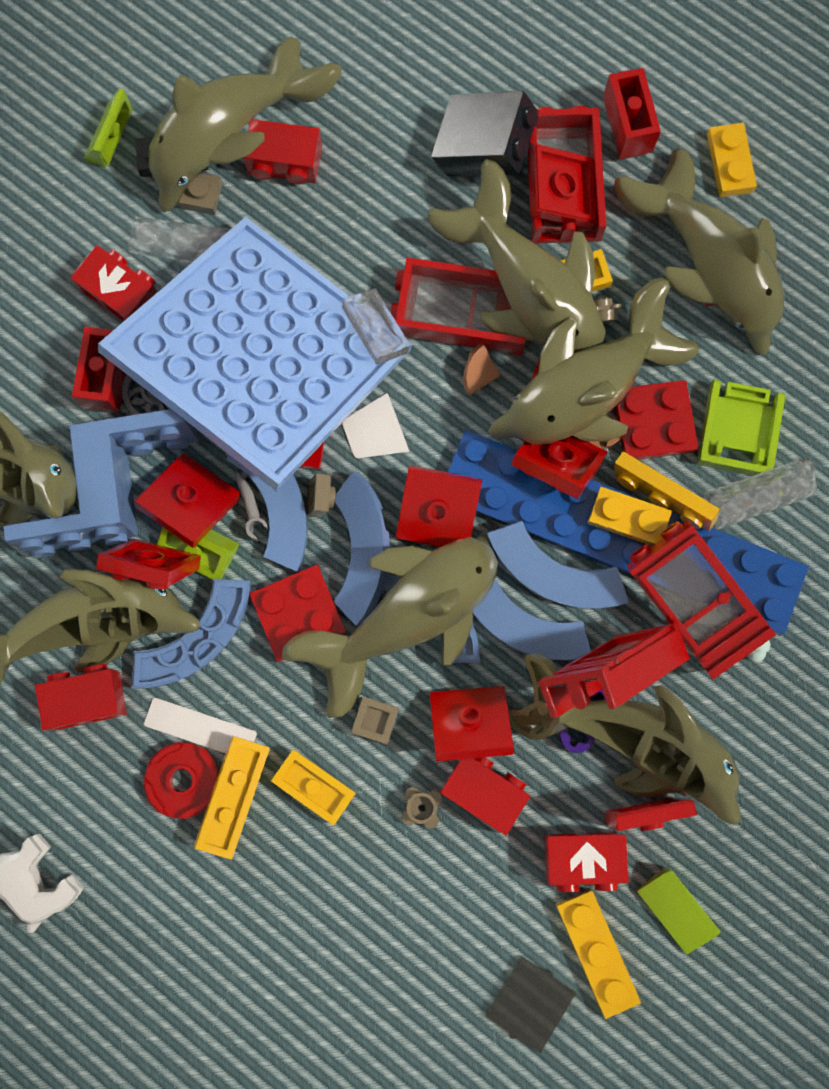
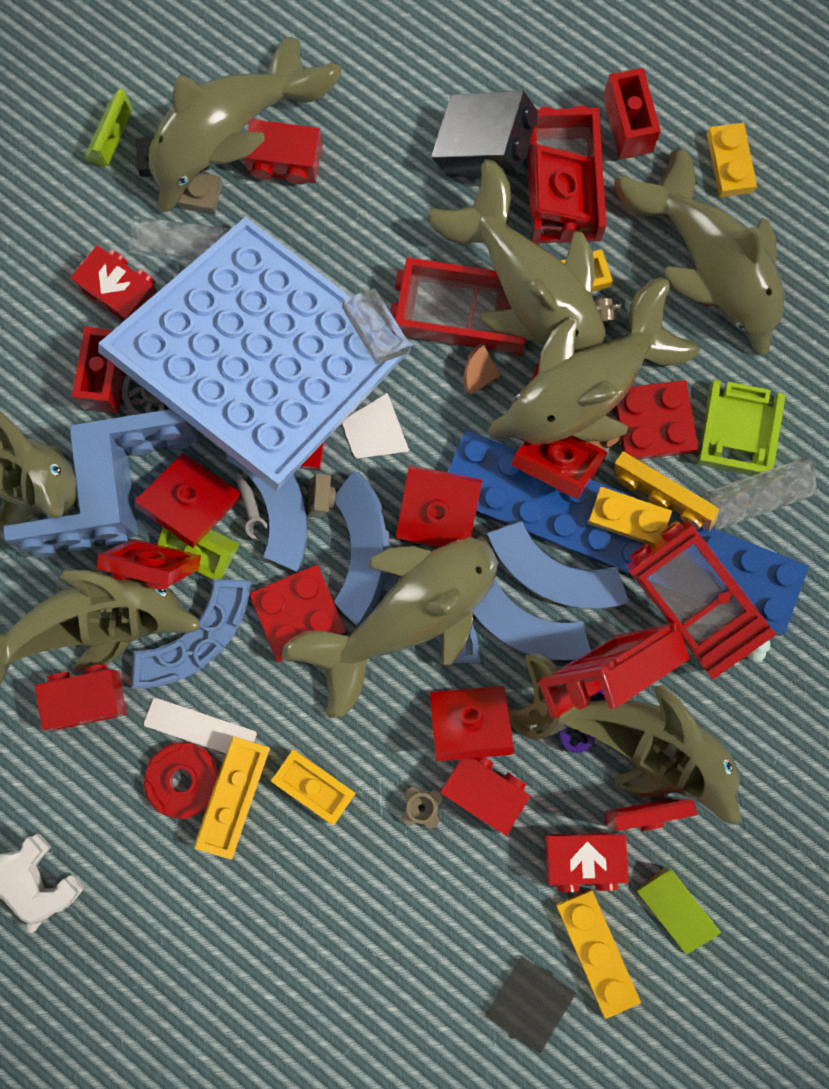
dark tan plate [351,696,399,745] -> none

